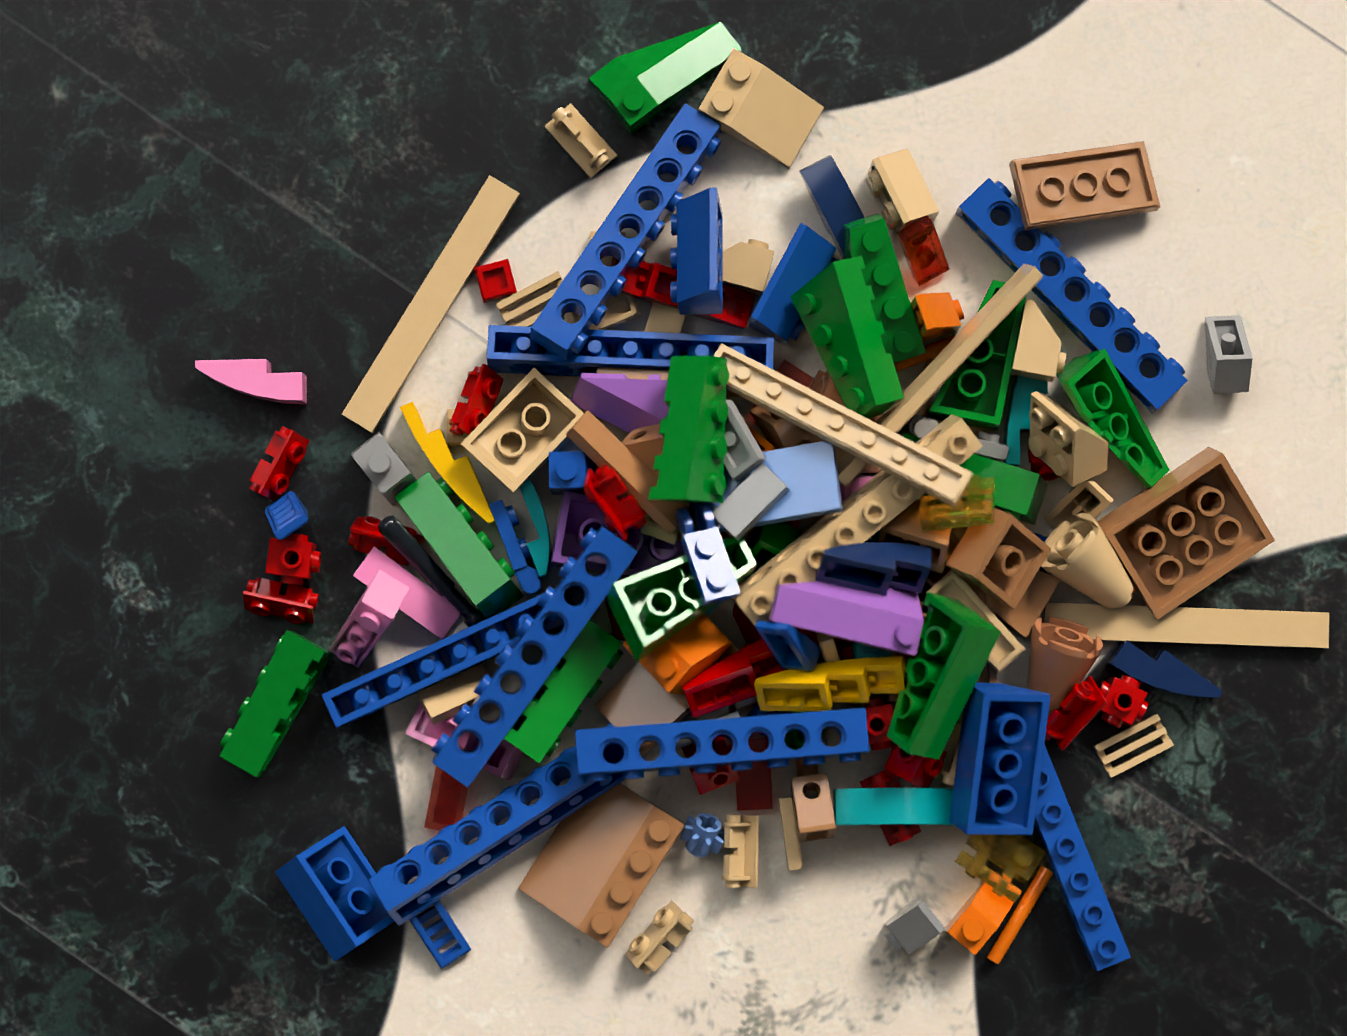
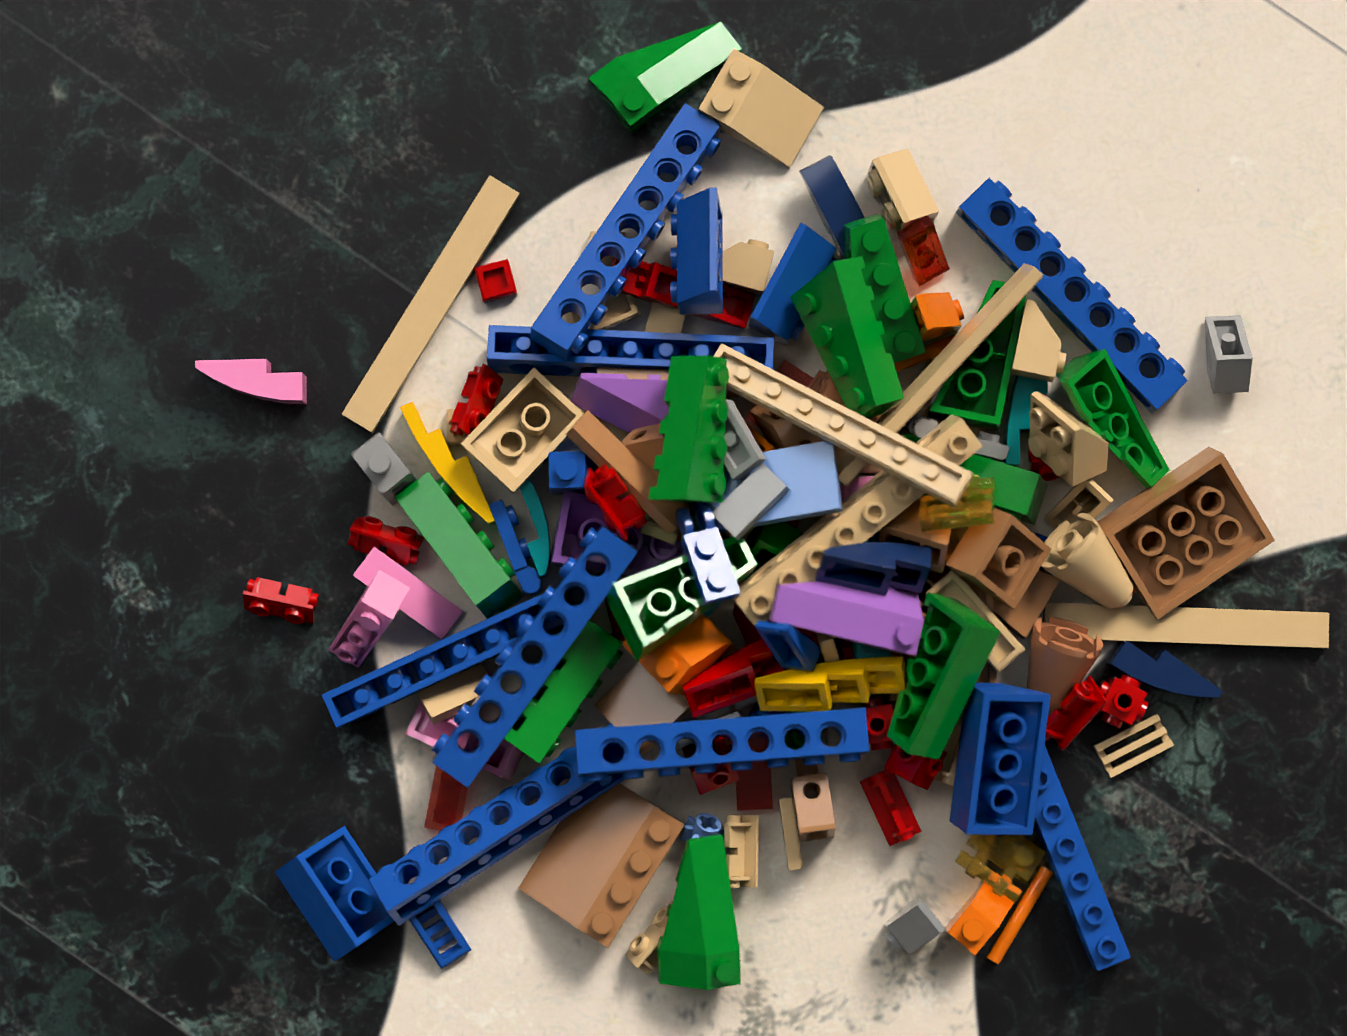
green wedge [219,630,333,778] -> none
red hinge [249,426,310,501] -> none
blue slope [265,491,309,540] -> none
red brick [265,533,321,585] -> none
black piece [378,515,484,628] -> none
tan tile [496,271,563,327] -> none
tan hinge [544,103,617,178] -> none
teal slope [833,788,955,826] -> none
medium nougat tile [1009,141,1161,230] -> none
none -> green wedge [657,834,741,990]

